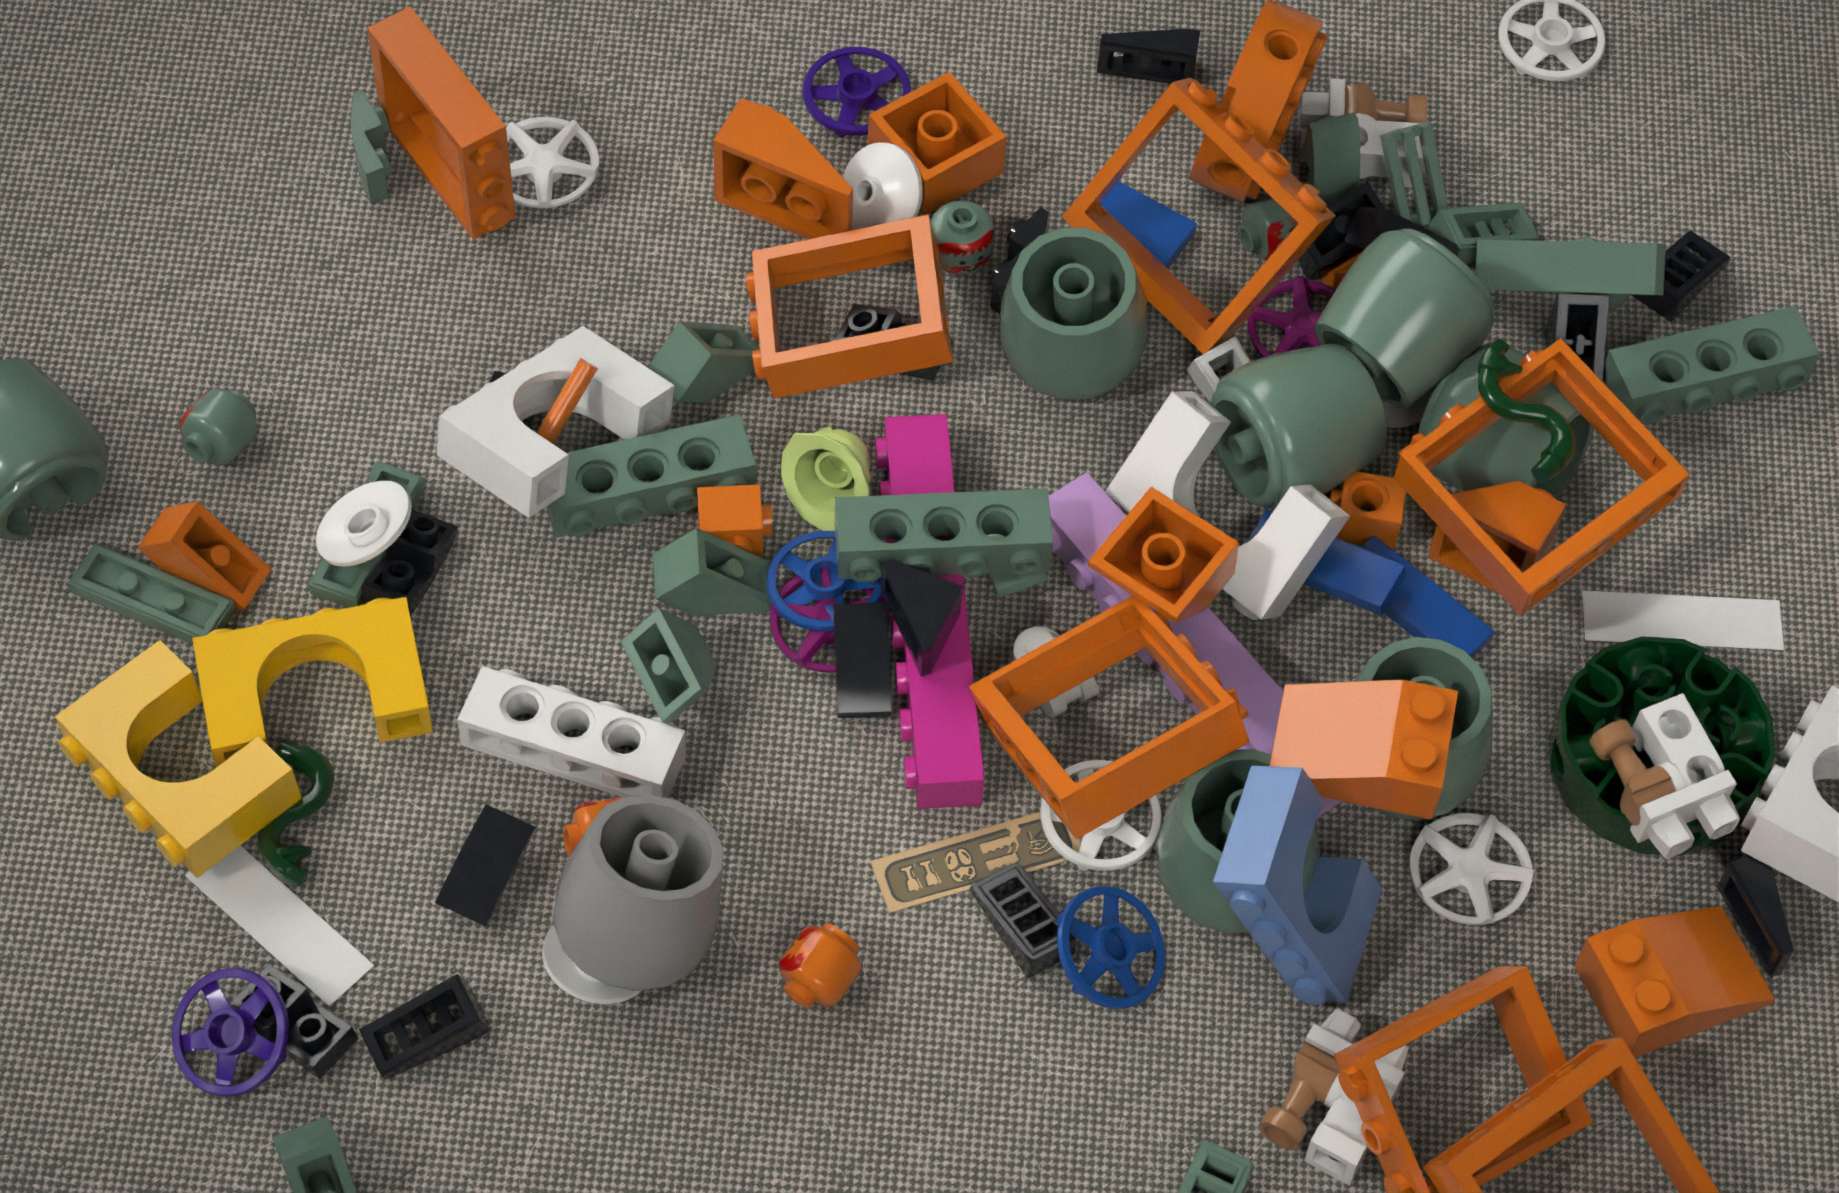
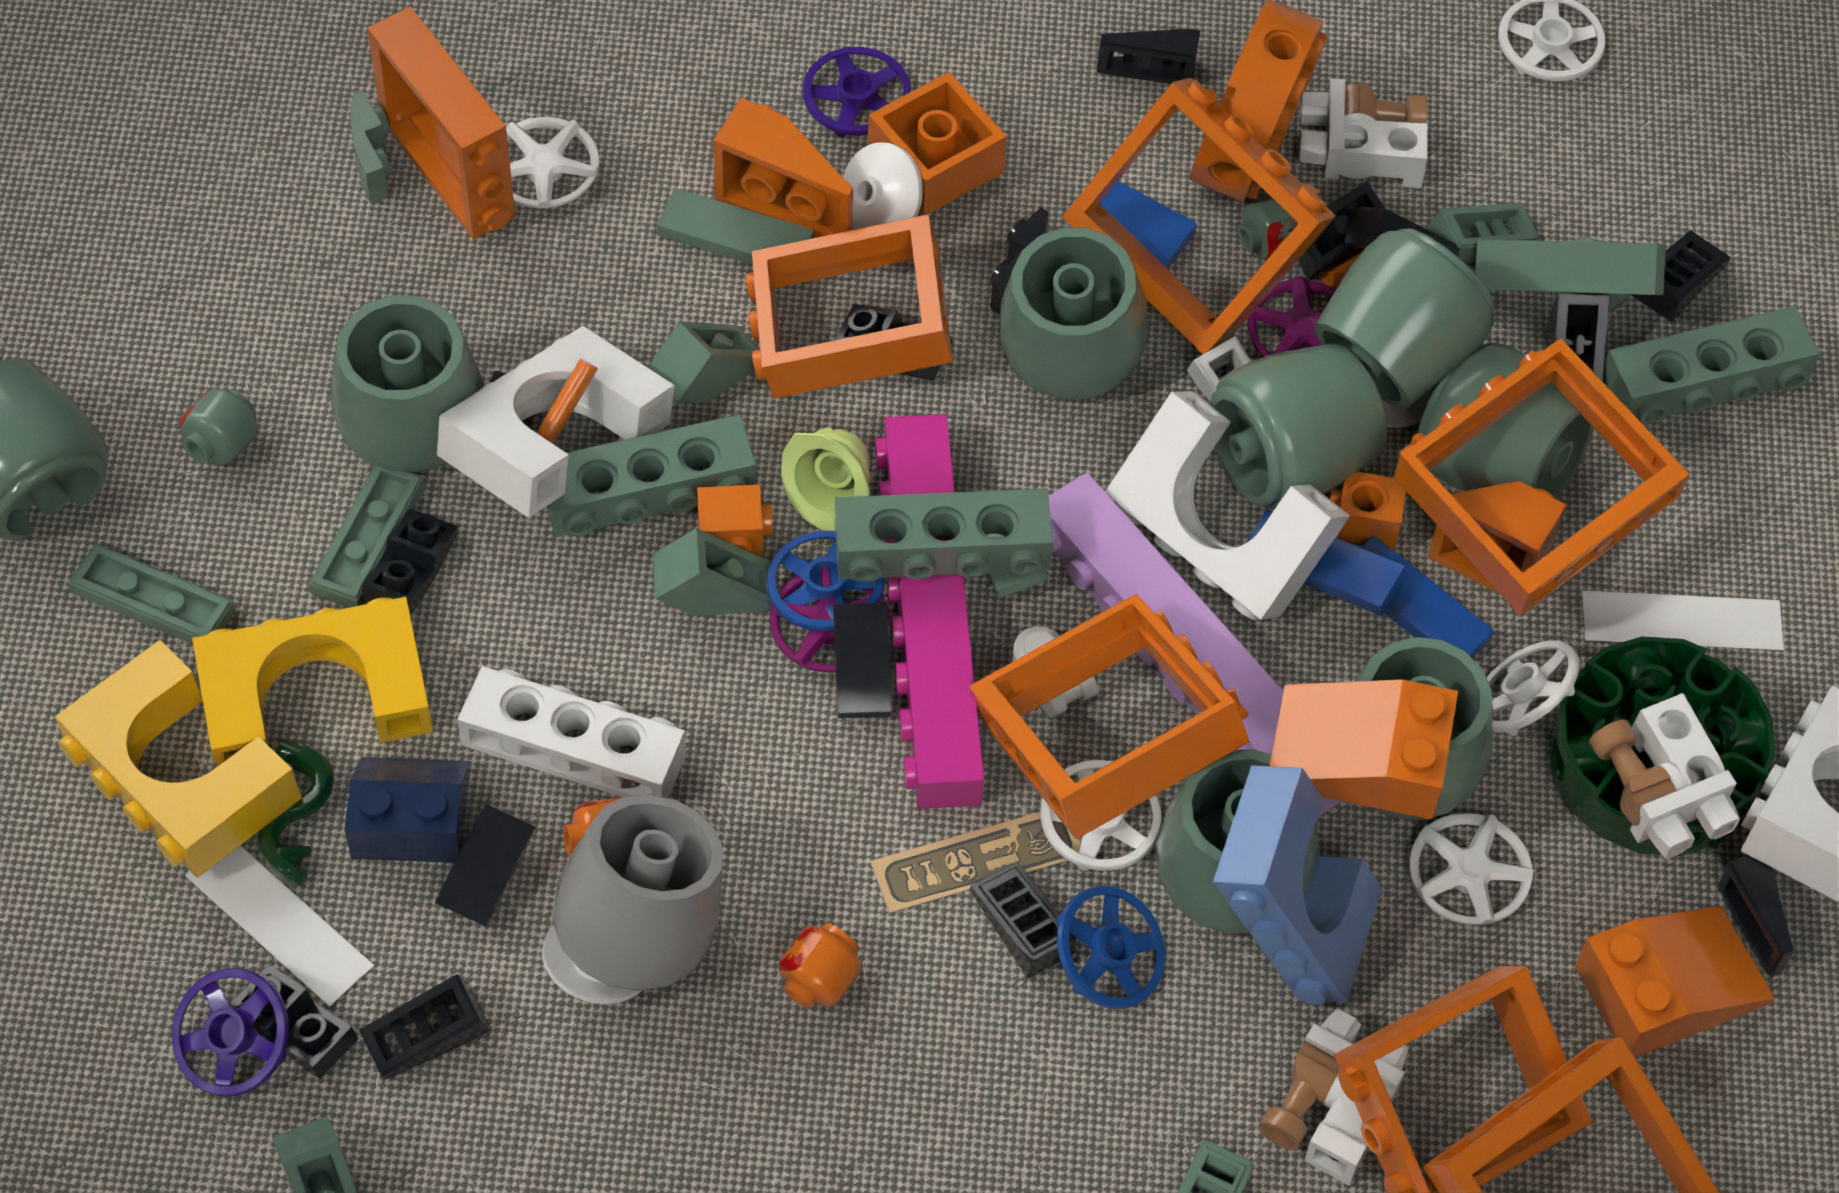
orange slope [137,501,272,610] -> none
white dish [316,481,412,567] -> none
sand green slope [620,608,717,725] -> none
black slope [881,560,962,677] -> none
sand green head [931,200,994,275] -> none
orange slope [1088,487,1239,623] -> none
sand green slope [1302,112,1360,206] -> none
sand green tile [1380,121,1448,226] -> none
dark green animal [1478,339,1575,484] -> none
none -> sand green piece [330,295,483,473]
none -> dark blue slope [344,757,471,863]
none -> sand green tile [657,188,814,264]
none -> white wheel [1487,641,1580,736]

